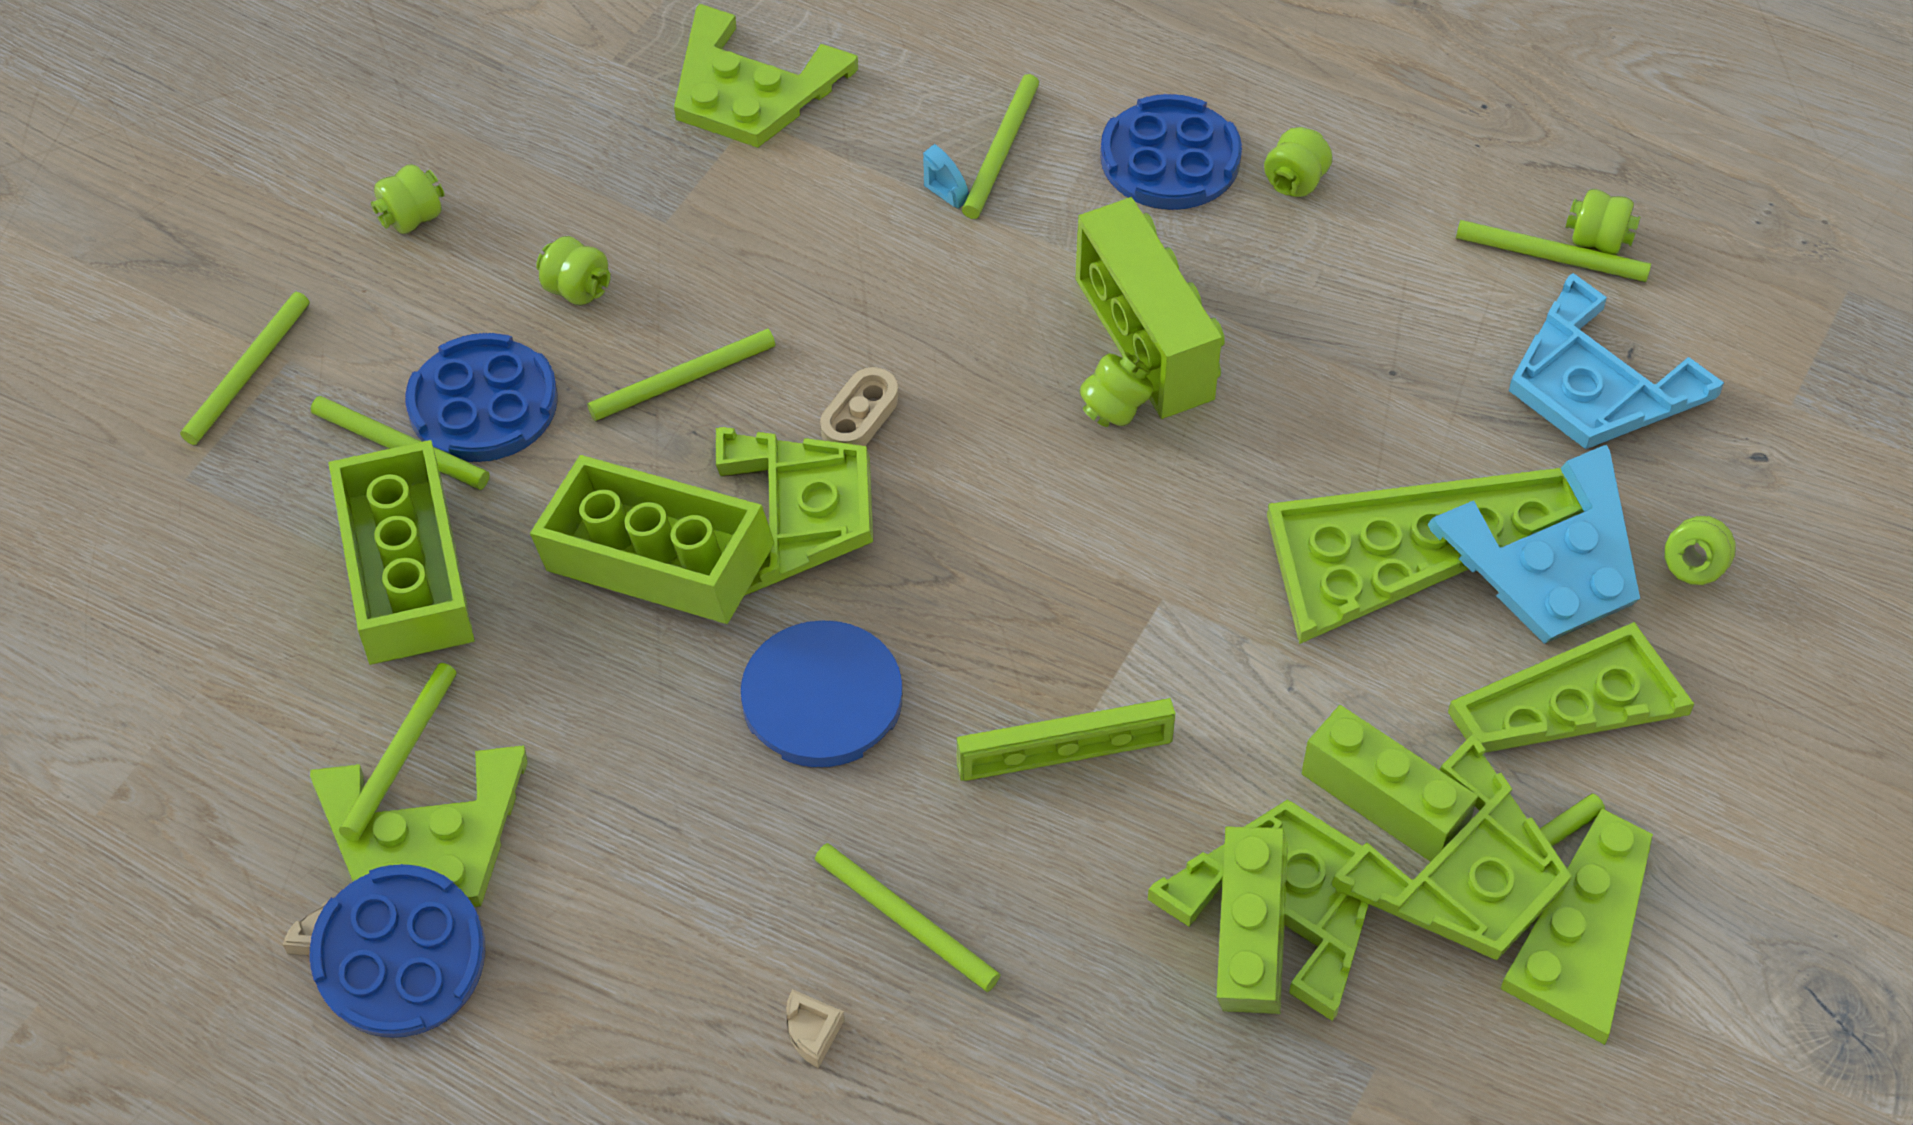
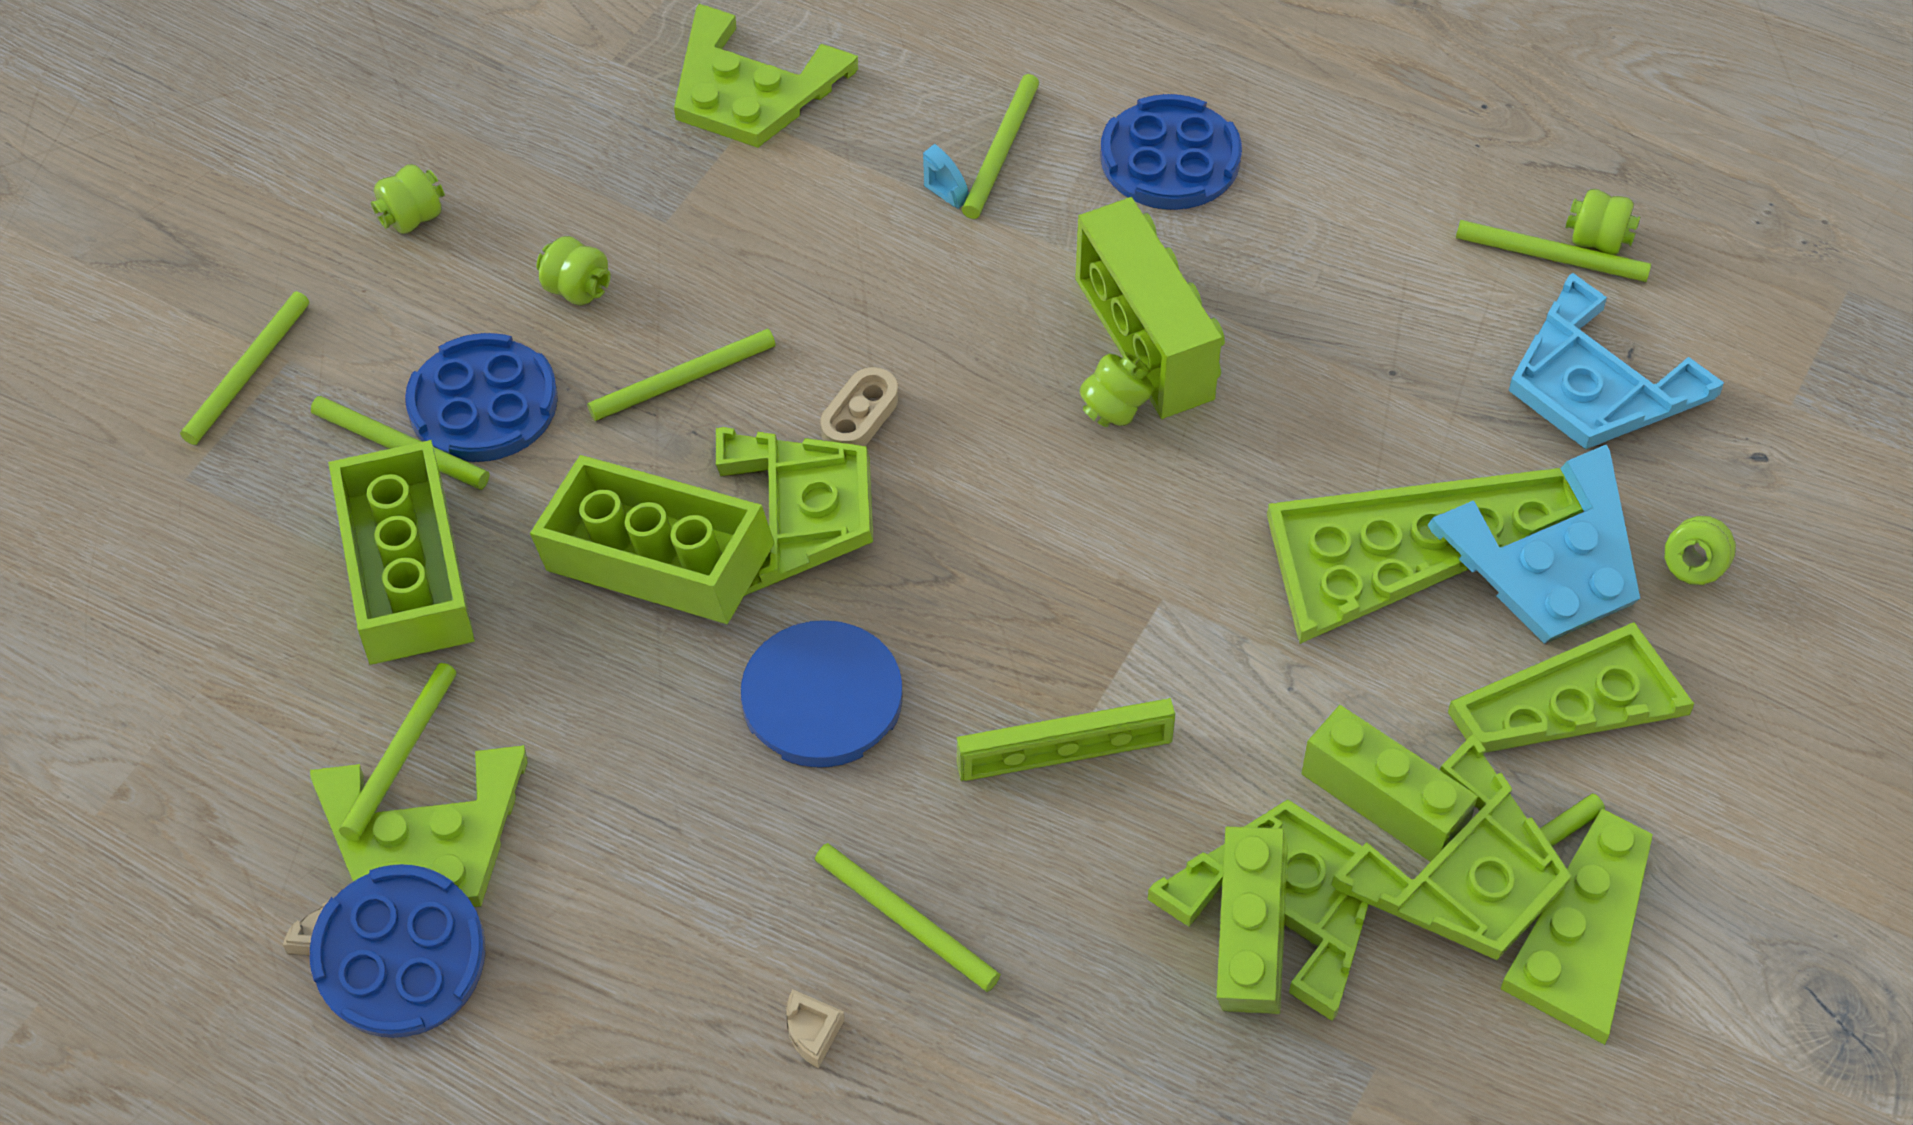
lime piece [1264,127,1333,197] -> none

